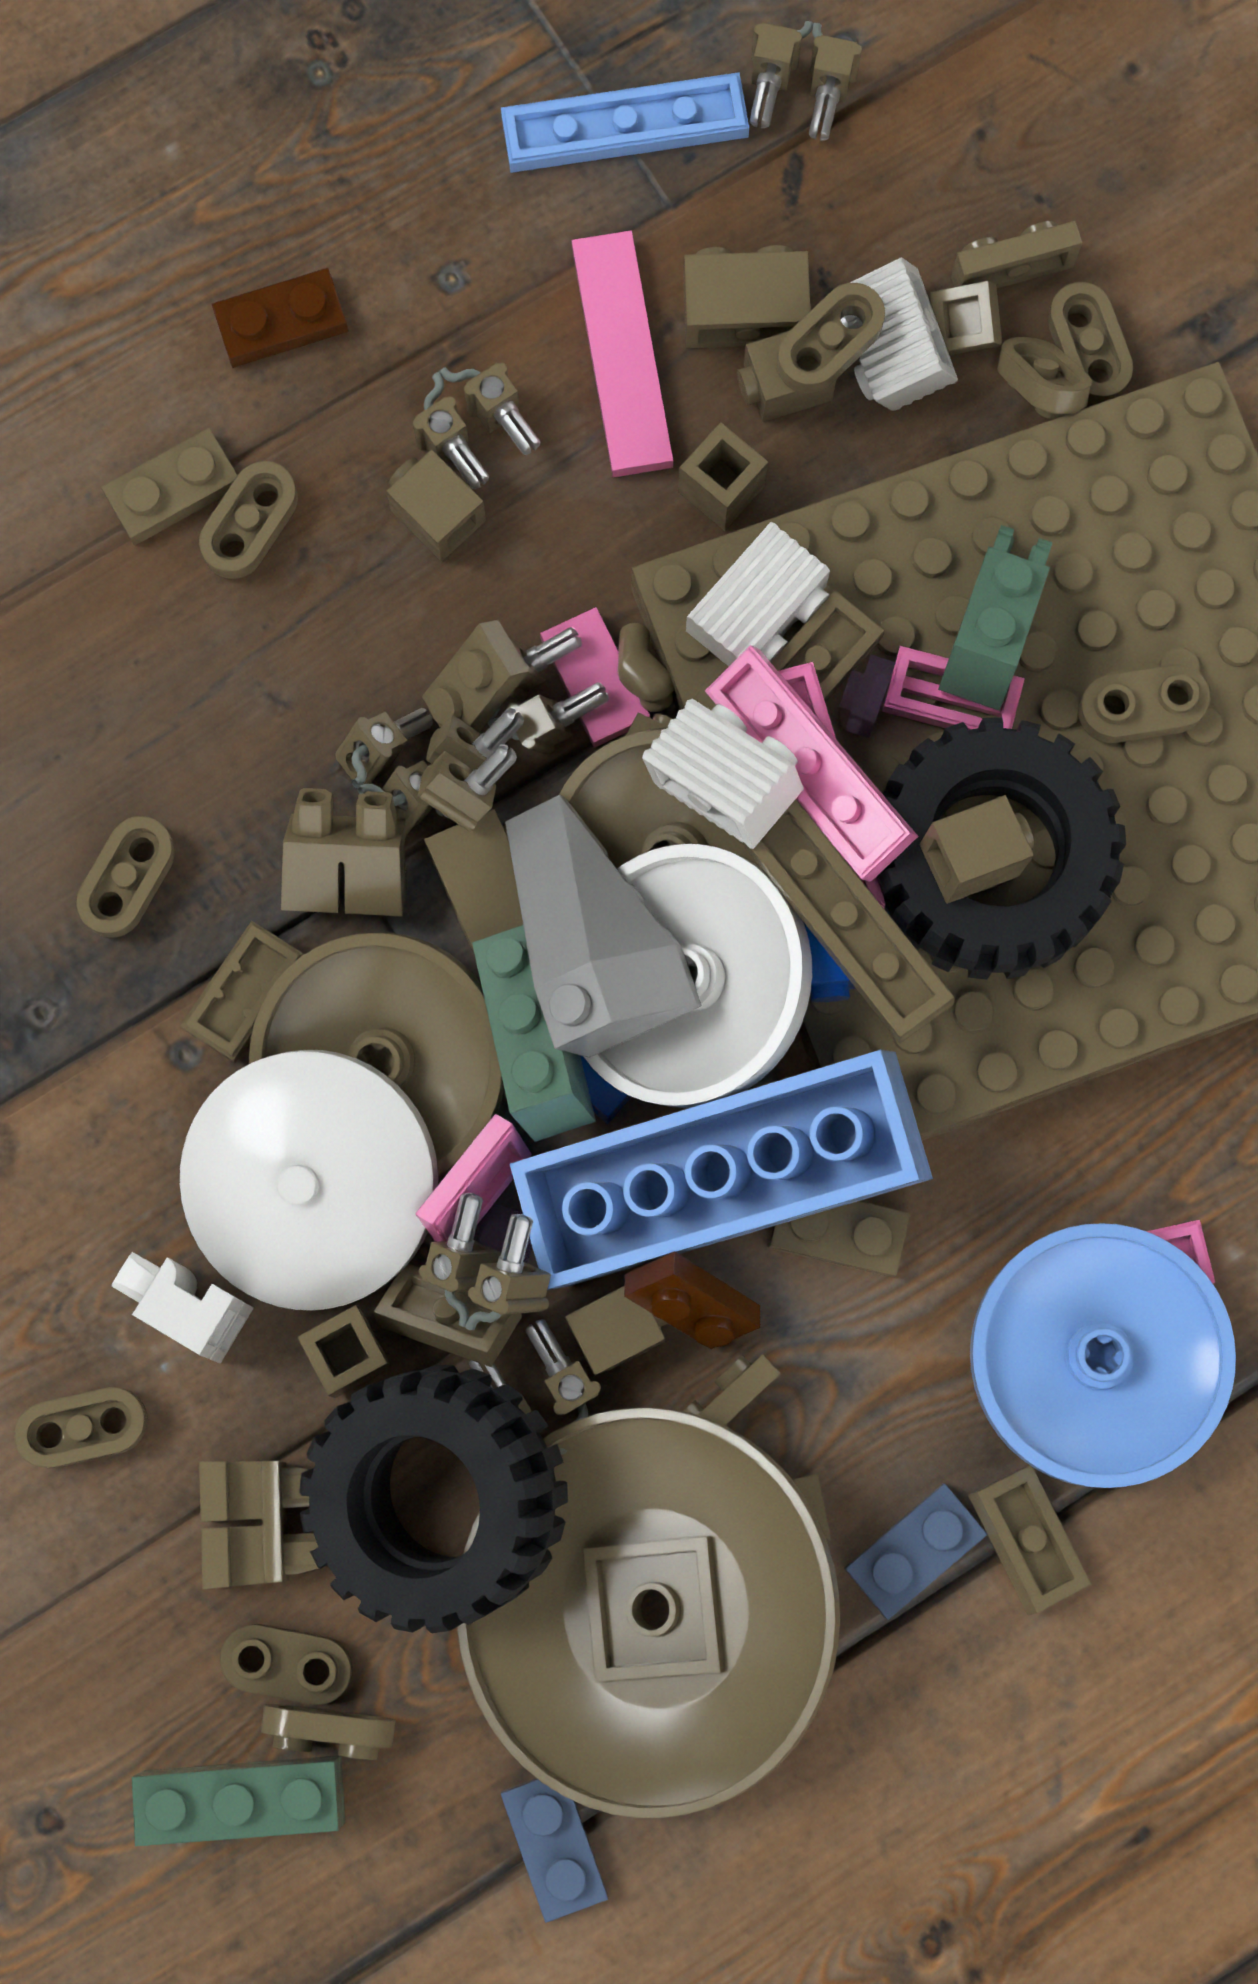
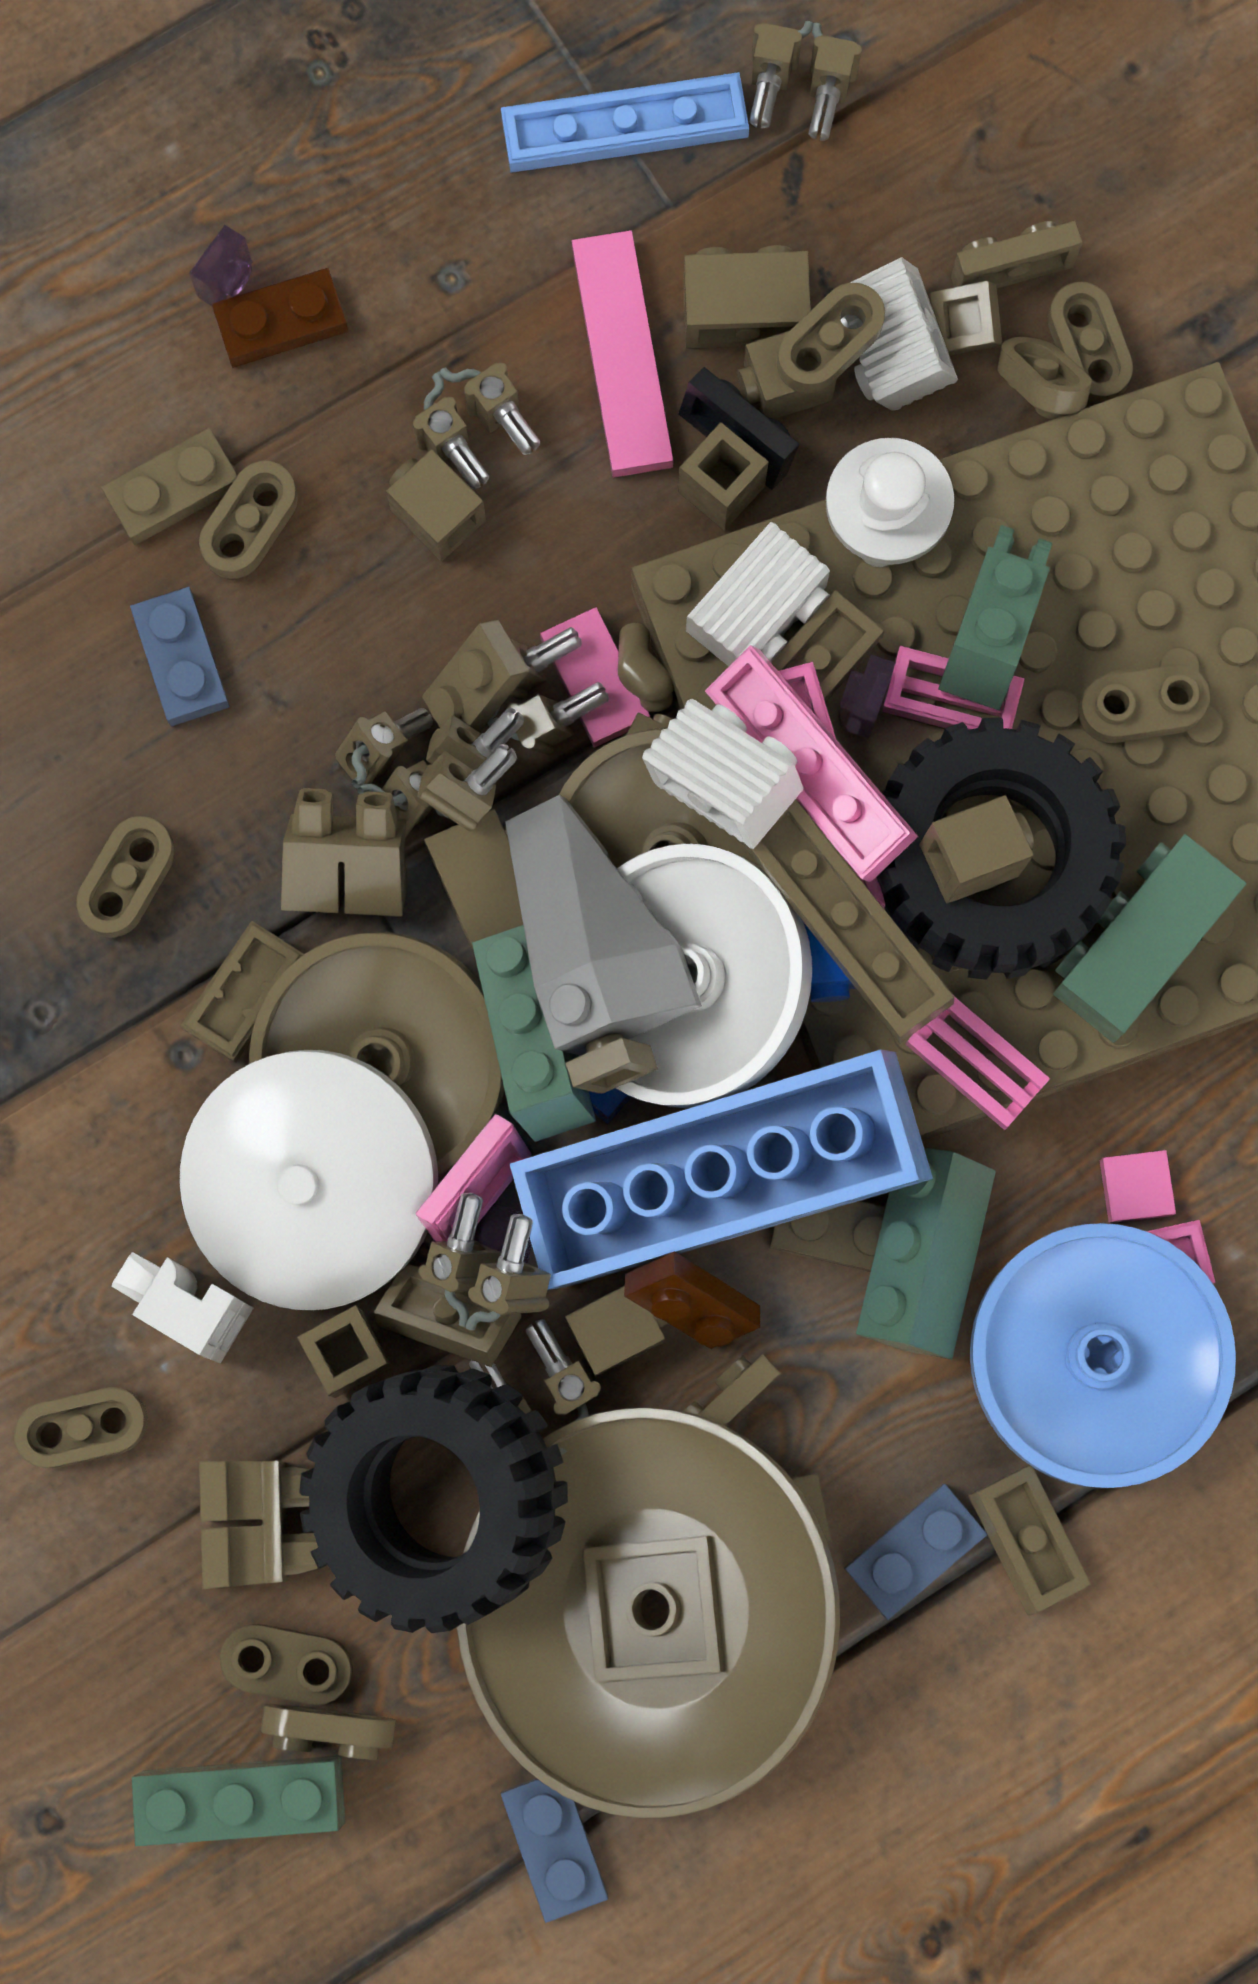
none -> sand blue plate [130,587,230,726]
none -> clear purple plate [189,225,253,306]
none -> dark tan plate [565,1034,658,1094]
none -> black plate [678,367,799,490]
none -> white plate [826,438,954,567]
none -> sand green brick [856,1148,996,1360]
none -> bright pink tile [905,994,1050,1130]
none -> sand green brick [1053,834,1247,1043]
none -> bright pink tile [1099,1150,1176,1224]

